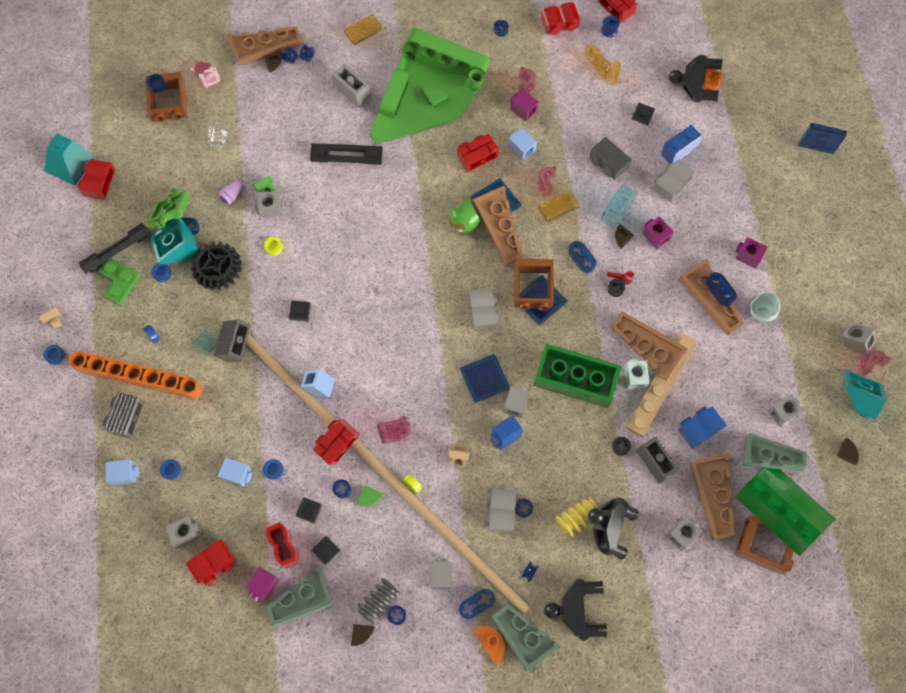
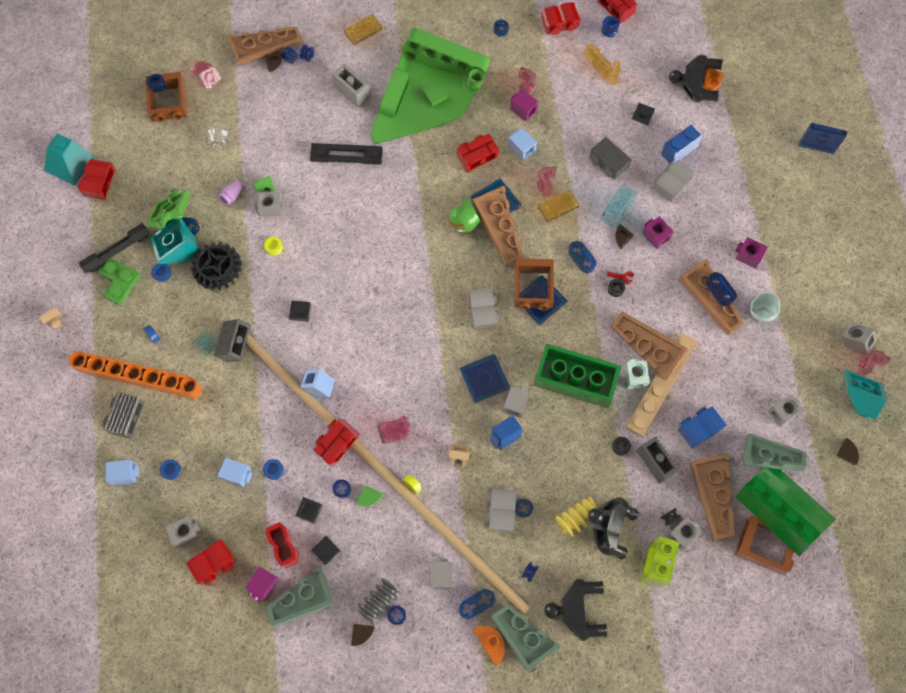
blue tile [43,345,65,365] -> none
none -> lime window [640,536,680,588]
none -> black bush [660,508,681,526]

